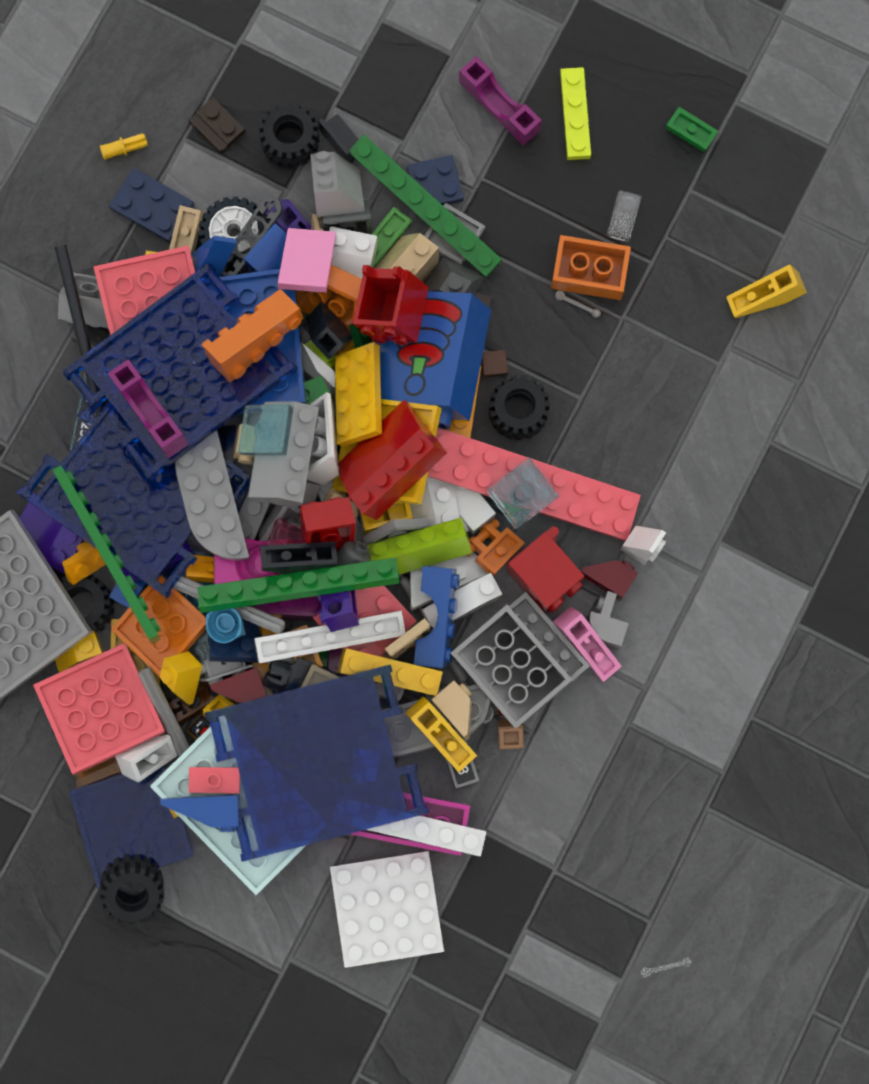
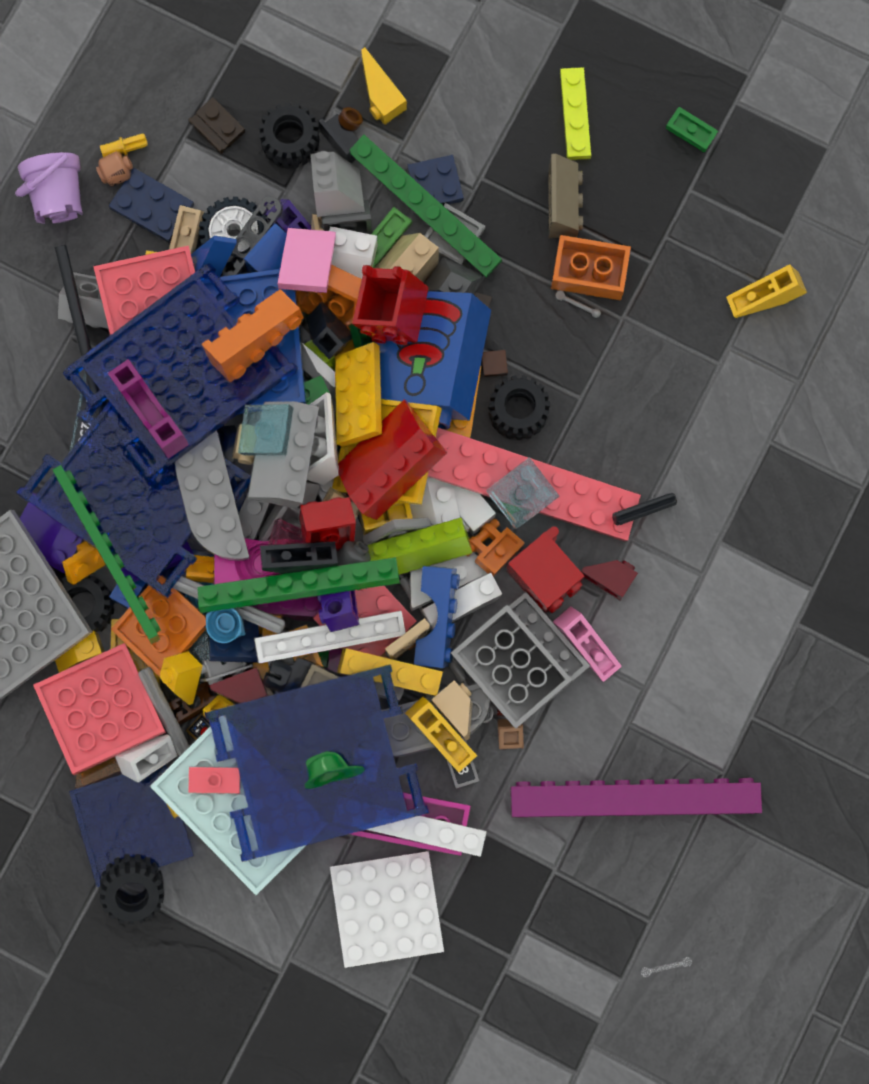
blue slope [160,794,241,832] -> none
magenta arch [459,56,542,146] -> none
light grey brick [588,591,629,649] -> none
clear plate [606,190,642,242] -> none
white slope [620,526,666,566] -> none
none -> lavender piece [15,152,83,224]
none -> nougat head [96,151,133,187]
none -> green piece [304,751,365,789]
none -> reddish brown tile [338,107,363,131]
none -> yellow slope [361,47,407,125]
none -> magenta brick [510,778,762,818]
none -> dark tan slope [548,154,583,238]
none -> black axle [612,493,677,525]

